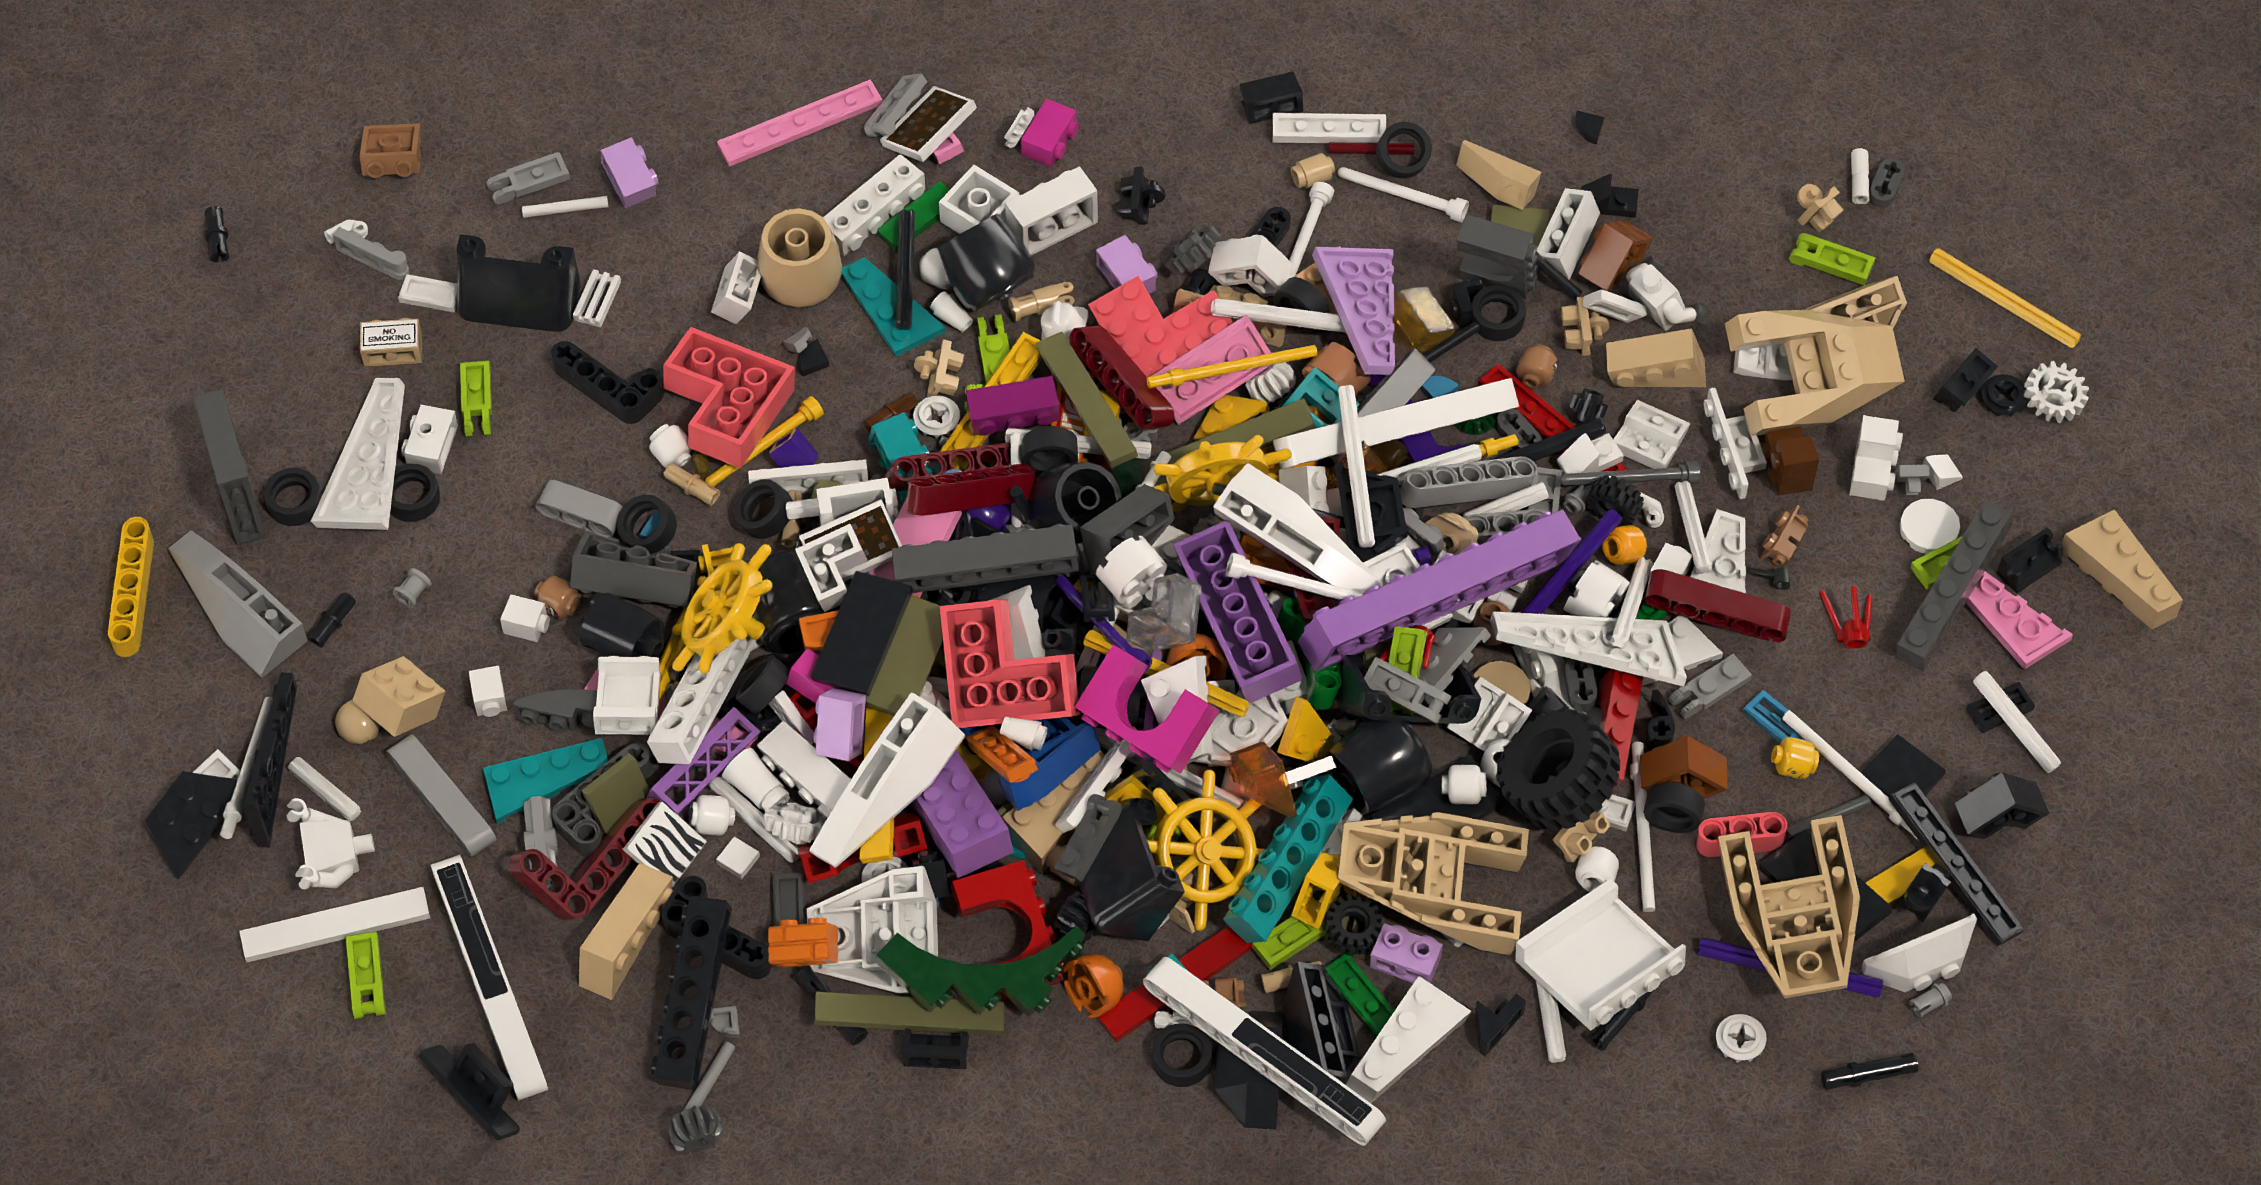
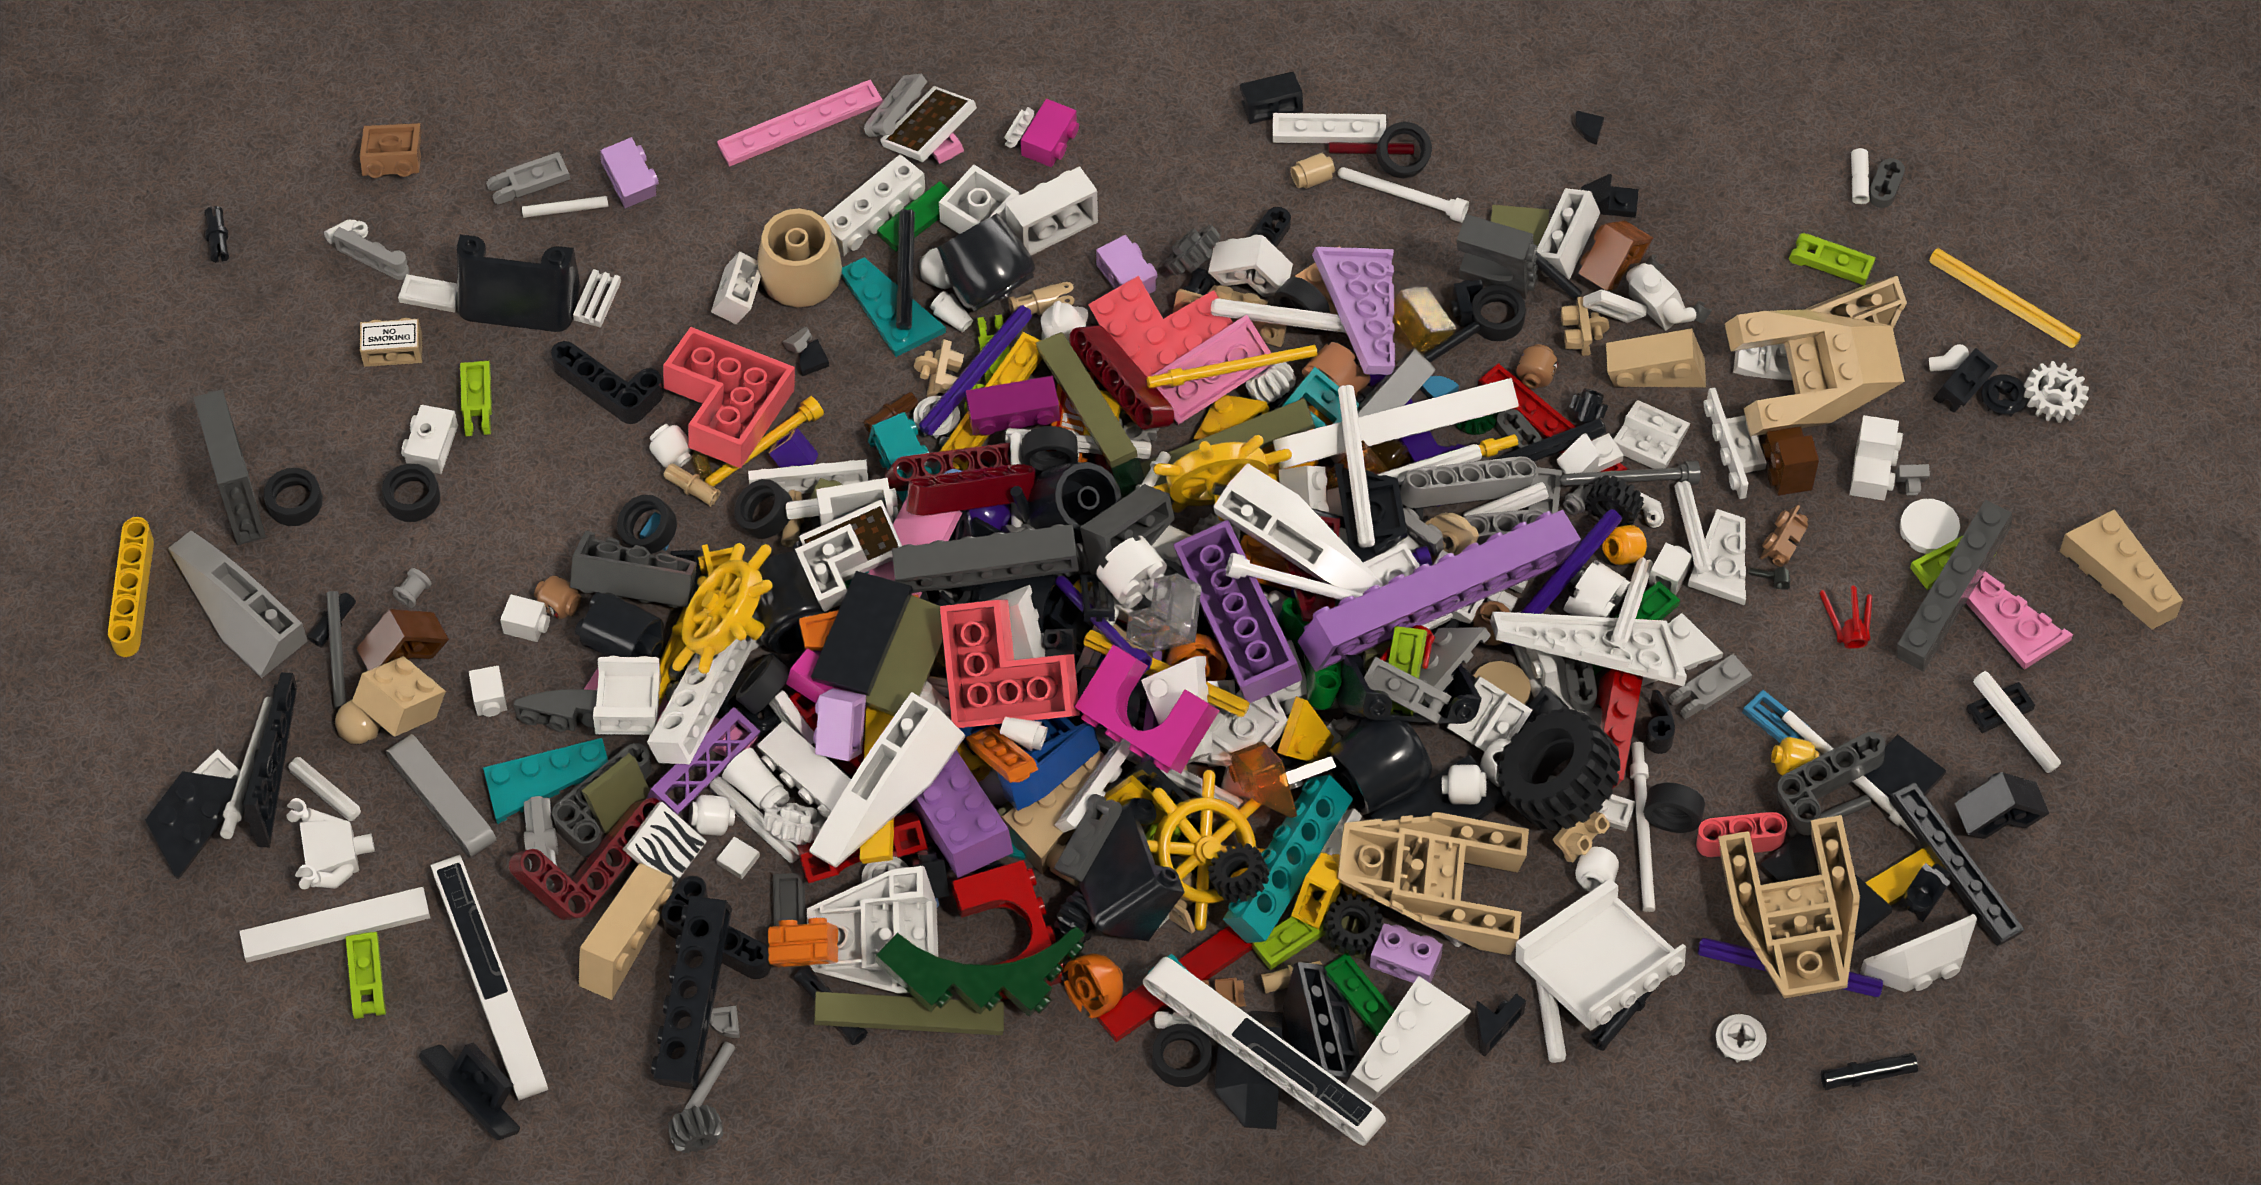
white wing [311,378,405,530] -> none
light grey beam [535,480,623,538] -> none
black hinge [902,1028,969,1069] -> none
black hips [1118,166,1165,225] -> none
white piece [1289,181,1334,278] -> none
tan slope [1456,140,1542,210] -> none
dark orange brick [1640,736,1728,799] -> none
dark red beam [1645,569,1791,643] -> none
tan hips [1797,184,1843,233] -> none
light grey pin [1909,983,1952,1018] -> none
white slope [1923,454,1963,490] -> none
black hinge [1997,527,2063,594] -> none
none -> dark grey bar [326,591,346,710]
none -> reddish brown brick [356,609,449,671]
none -> dark purple axle [919,305,1032,436]
none -> black tyre [1208,843,1270,903]
none -> dark grey beam [1777,732,1886,835]
none -> white arm [1929,344,1969,372]

